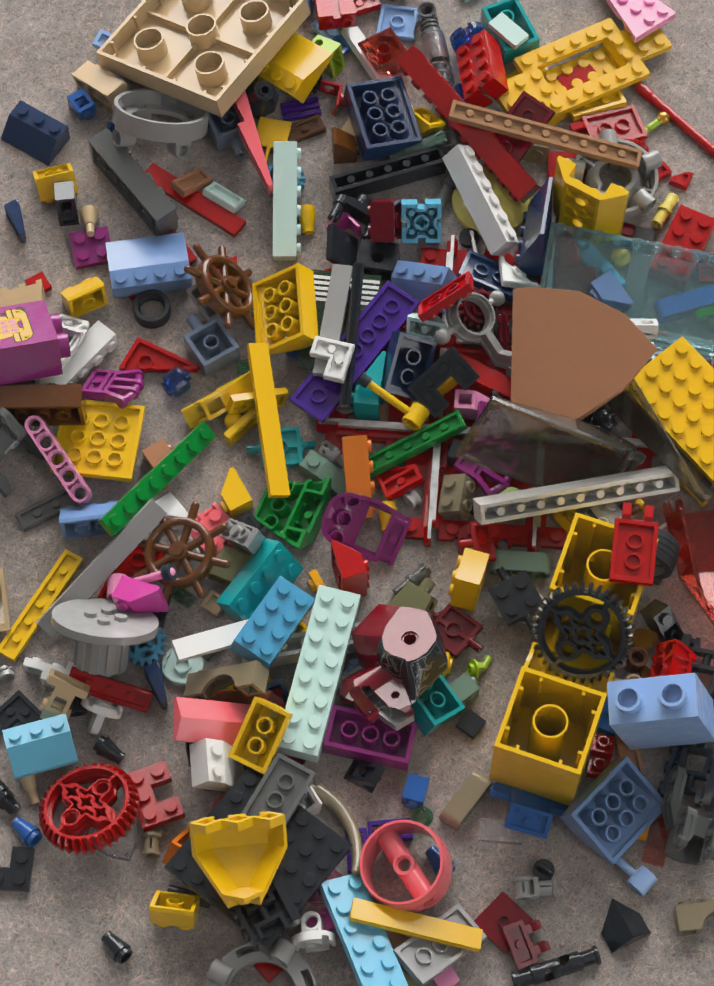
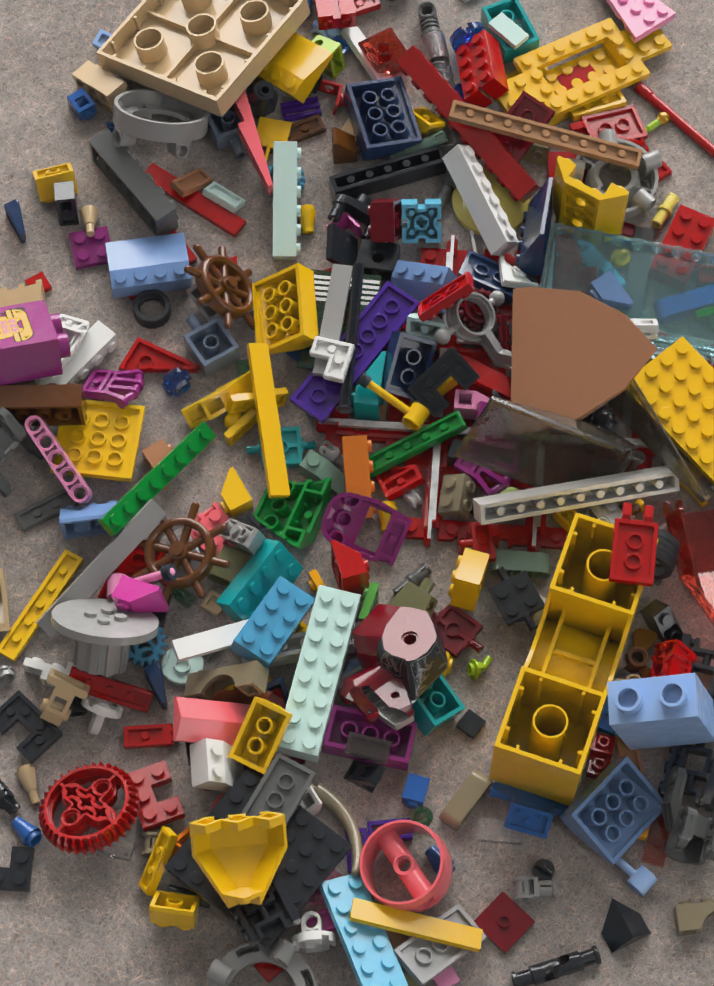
dark blue slope [1,100,70,166] -> none
medium azure slope [2,713,78,780] -> none
yellow slope [60,277,108,318] -> none
black cone [93,735,126,765] -> none
black cone [101,931,133,964] -> none
white slope [155,492,188,519] -> none
light blue tile [376,3,418,42] -> none
sand green brick [450,673,480,706] -> none
black tile [459,228,479,248] -> none
dark red plate [500,919,551,970] -> none
black gear [531,581,635,684] -> none
red tile [668,172,694,191] -> none
none -> red hinge [123,723,180,749]
none -> yellow tile [138,826,178,897]
none -> clear smoke tile [344,732,392,764]
none -> bright green wing [358,582,379,620]

